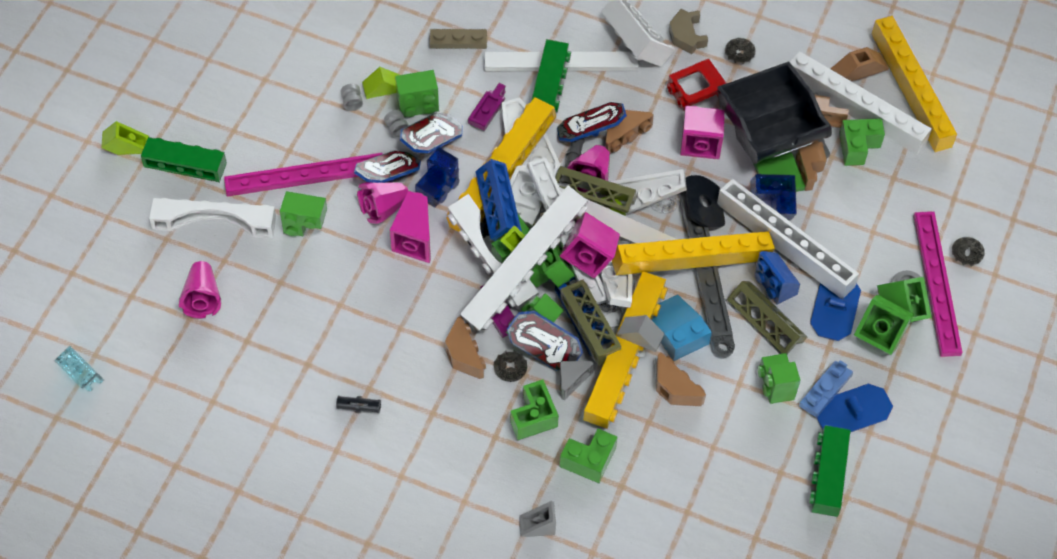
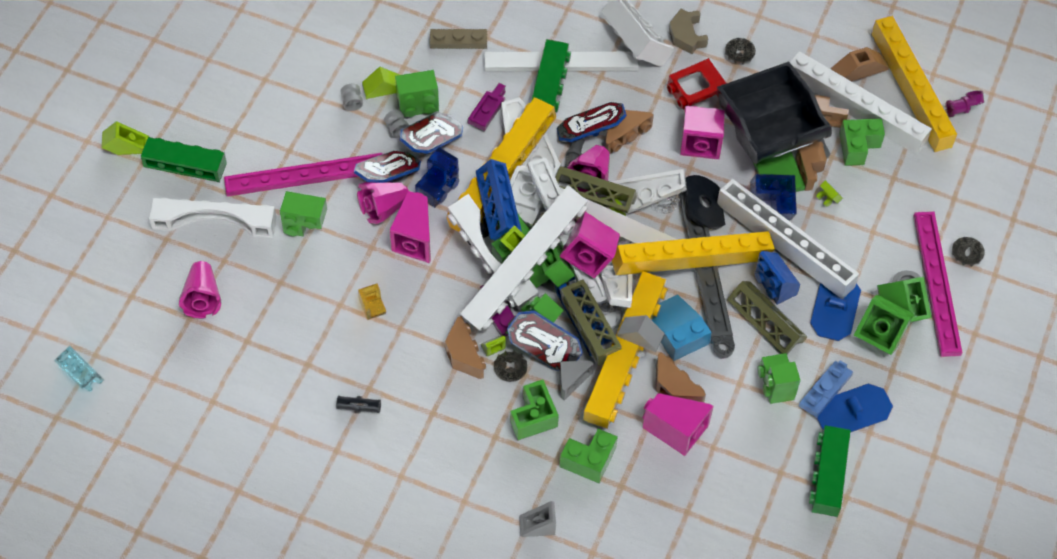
none -> clear yellow panel [358,283,386,320]
none -> lime slope [481,336,506,356]
none -> dark pink slope [642,393,714,456]
none -> lime tile [816,180,843,207]
none -> magenta connector [945,91,984,117]

